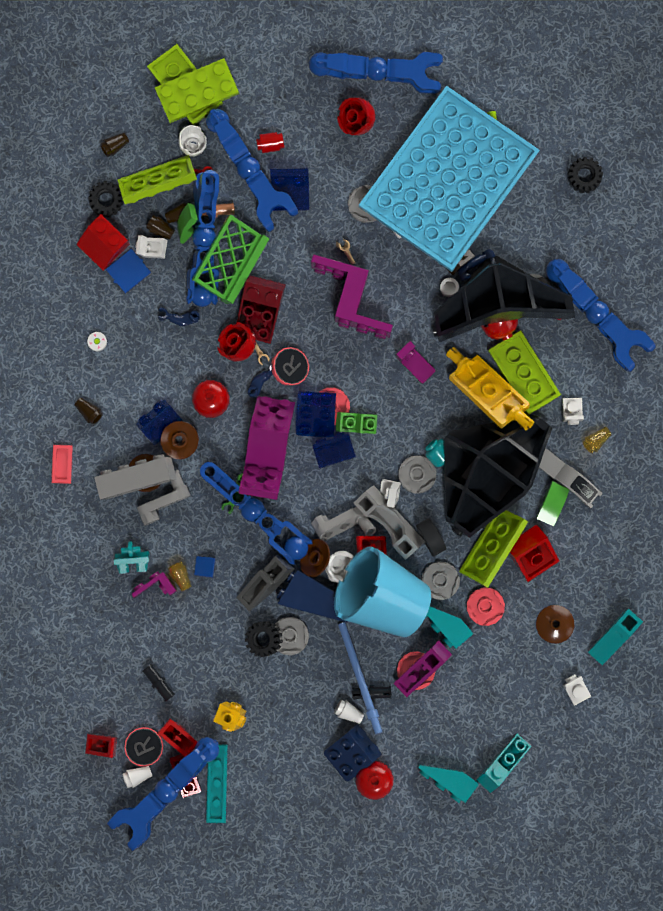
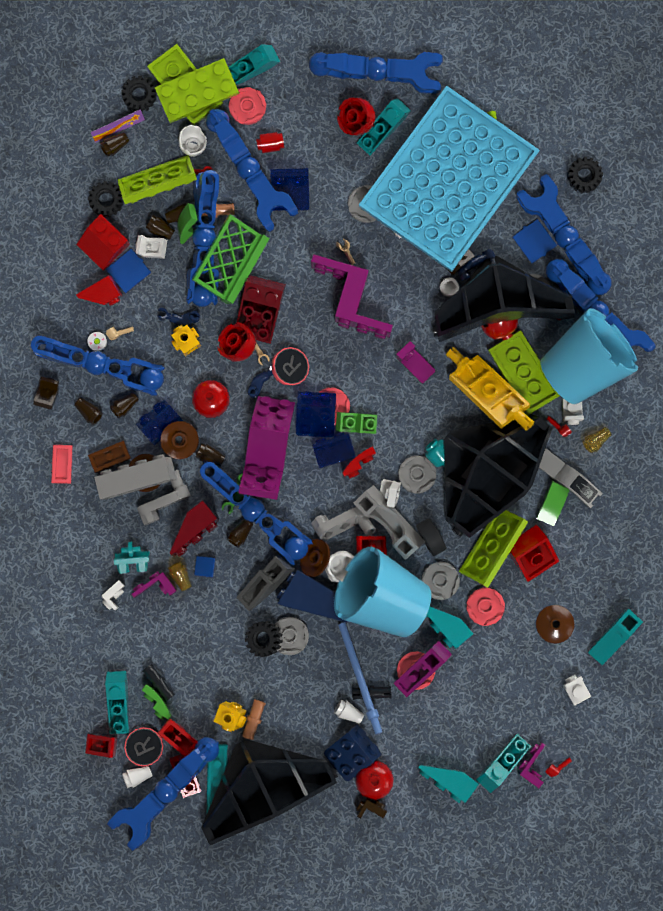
none -> blue piece [31,336,165,396]
none -> dark brown bracket [33,377,59,410]
none -> red slope [76,275,123,306]
none -> reddish brown plate [88,441,131,473]
none -> medium lavender sticker [91,110,145,143]
none -> white bracket [102,580,125,610]
none -> teal slope [105,671,129,734]
none -> tan hand [106,327,134,340]
none -> dark brown cone [110,392,139,418]
none -> black tyre [121,76,157,112]
none -> bright green slope [142,684,172,720]
none -> dark red slope [170,500,219,557]
none -> yellow brick [171,325,201,357]
none -> dark brown cone [195,443,225,466]
none -> black panel [201,739,338,845]
none -> dark brown cone [227,519,253,548]
none -> teal slope [228,44,280,86]
none -> coral tile [229,87,266,125]
none -> nougat pin [242,699,266,740]
none -> red slope [343,446,376,479]
none -> dark brown bracket [356,799,387,819]
none -> teal slope [357,98,411,156]
none -> blue piece [512,219,557,264]
none -> blue piece [516,174,612,295]
none -> magenta bracket [518,742,545,788]
none -> medium azure cone [540,309,638,404]
none -> red hand [545,758,572,777]
none -> red hand [546,416,572,437]

